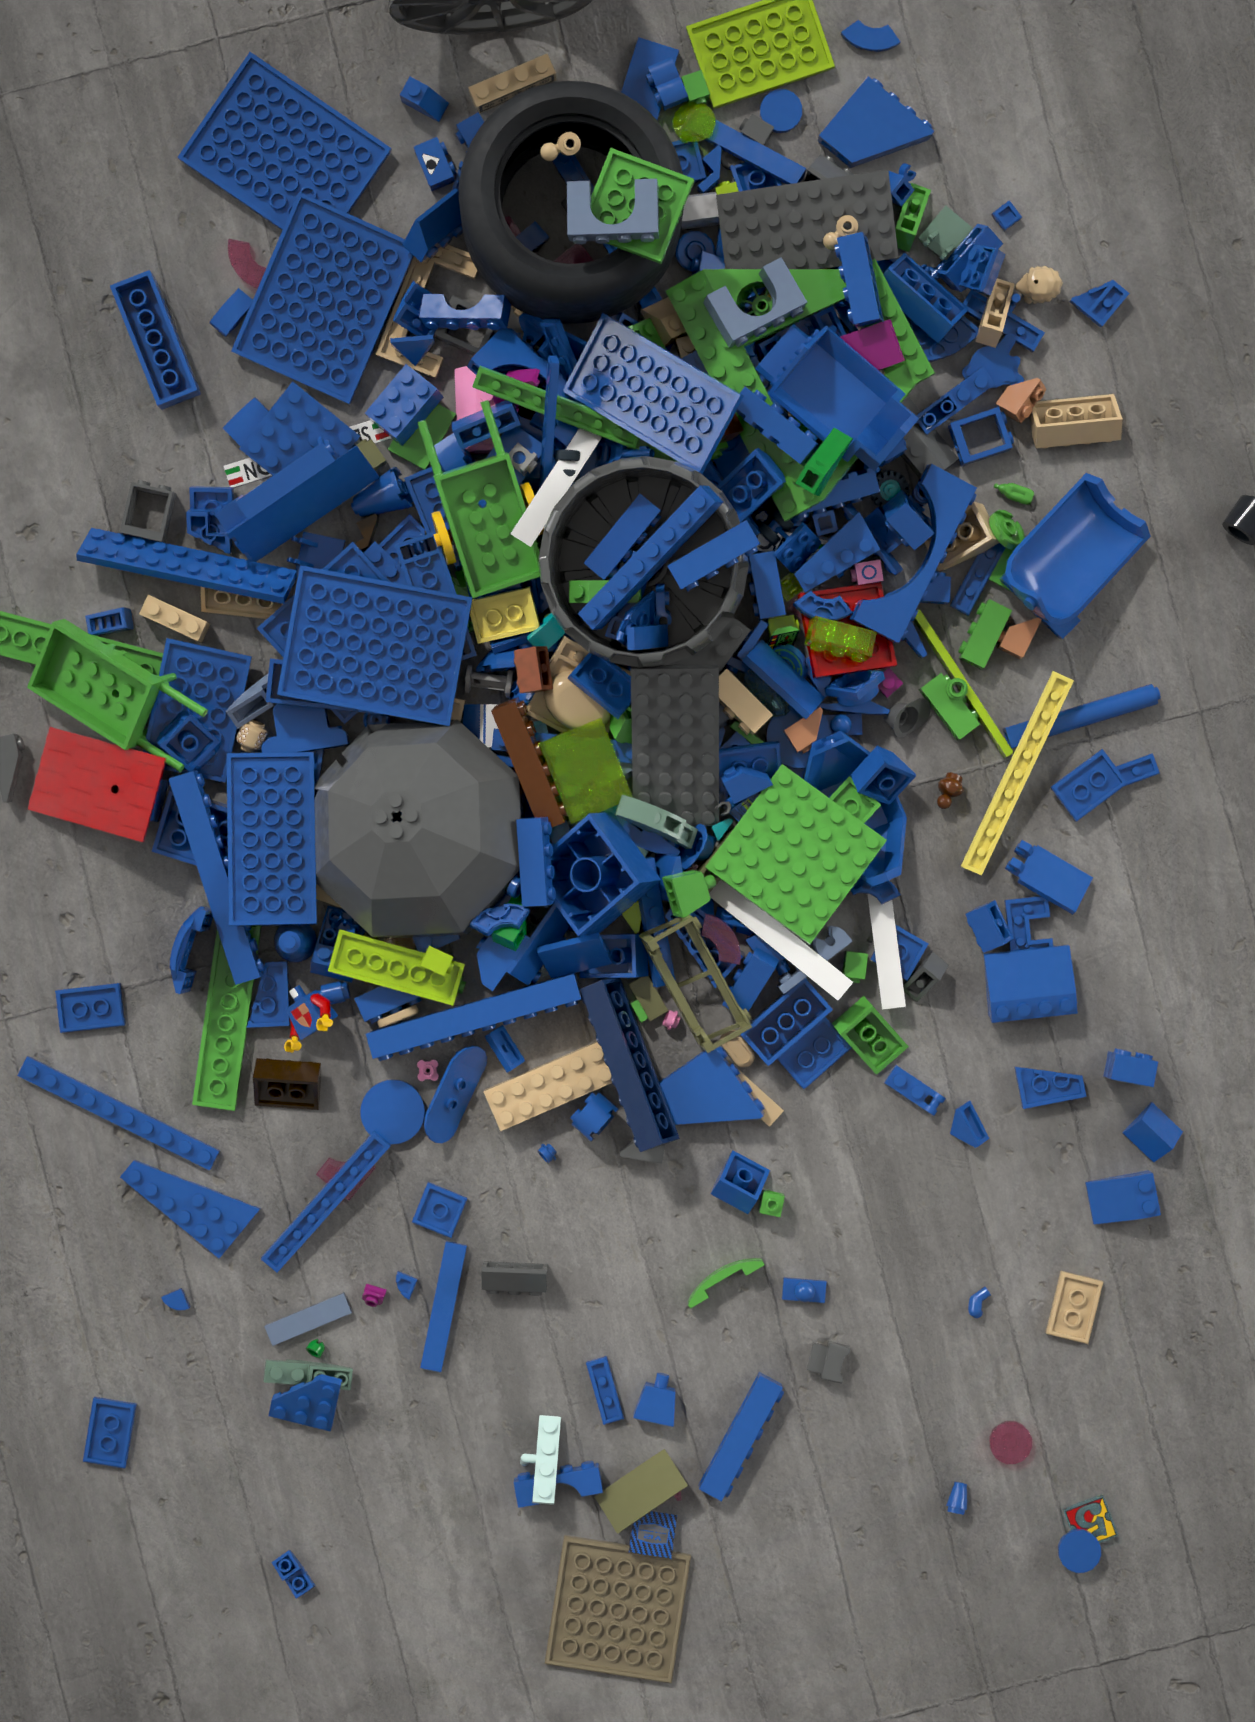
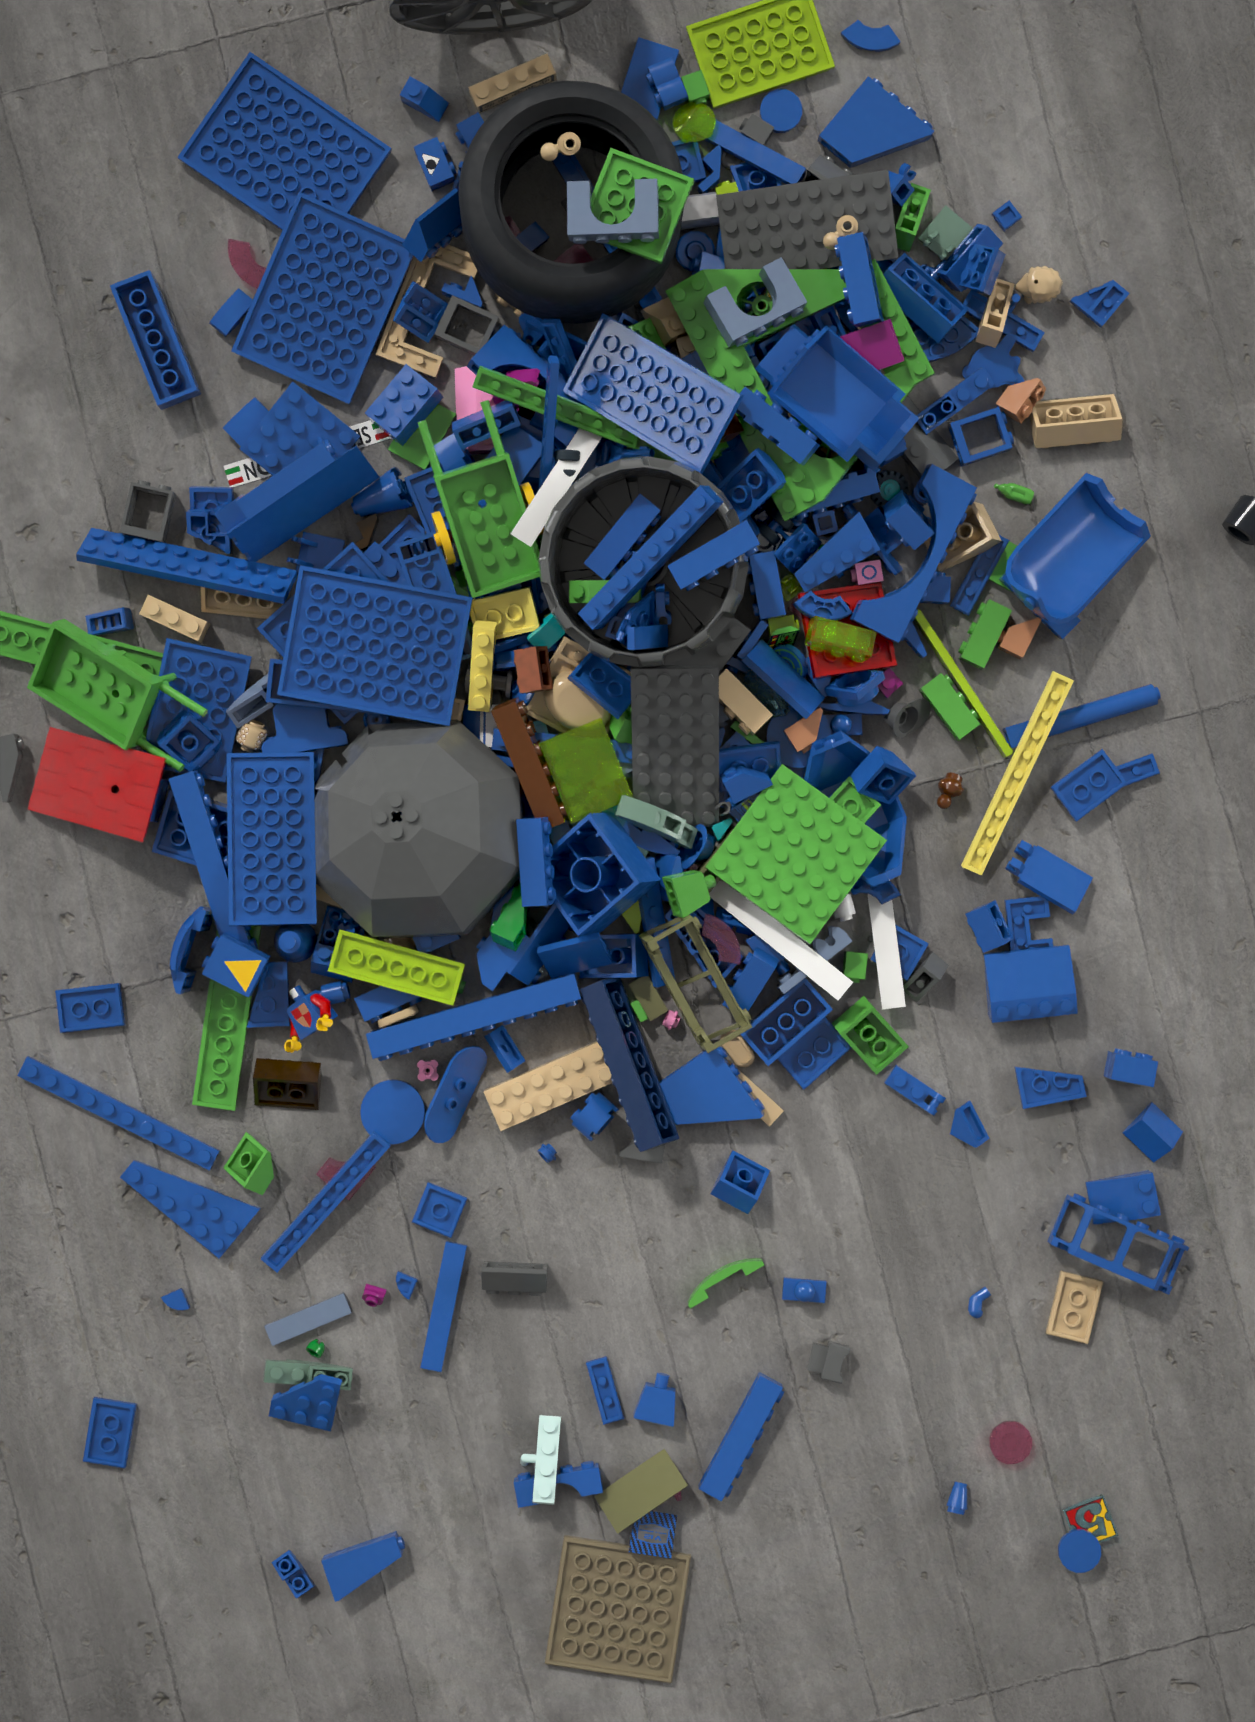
olive brick [357,439,387,471] -> none
blue slope [390,335,435,366] -> none
arch [419,294,511,330] -> none
lime brick [420,946,455,976] -> none
blue tile [470,904,530,937] -> none
blue tile [507,875,521,898] -> none
light grey bracket [509,443,538,476] -> none
bright green brick [758,1189,785,1217] -> none
green slope [795,428,853,496] -> none
bright green plate [946,678,968,700] -> none
bright green tile [989,509,1025,550] -> none
none -> blue brick [201,933,271,998]
none -> bright green slope [223,1132,274,1195]
none -> blue slope [321,1531,405,1602]
none -> blue slope [441,276,484,309]
none -> light yellow arch [468,620,497,712]
none -> white brick [834,894,856,922]
none -> blue windscreen [1047,1193,1189,1295]

